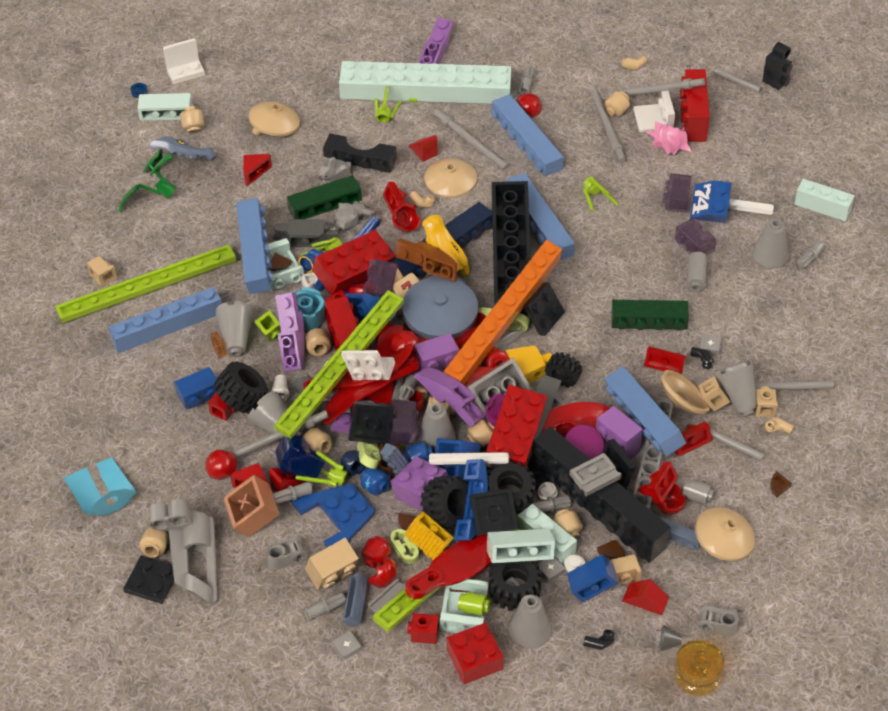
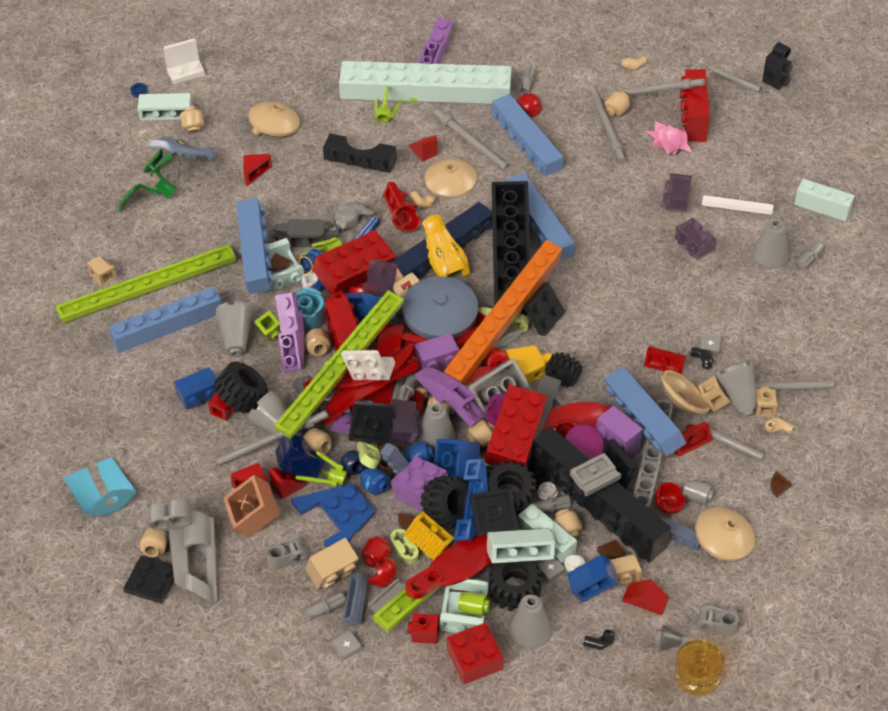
red hair [205,450,237,480] -> none
clear orange tile [211,331,227,358] -> none
white cone [271,375,290,402] -> none
light grey axle [273,481,312,505] -> none
dark green brick [287,175,362,219] -> none
light grey animal [319,157,352,184] -> none
red hair [390,330,420,356] -> none
dark orange slope [396,238,457,282] -> none
white axle [429,452,509,465] -> none
lime plant [582,176,619,211] -> none
dark green brick [611,299,689,331] -> none
white bracket [633,91,675,132] -> none
red tile [638,461,678,504] -> none
light grey brick [687,252,707,292] -> none
blue slope [690,180,732,223] -> none

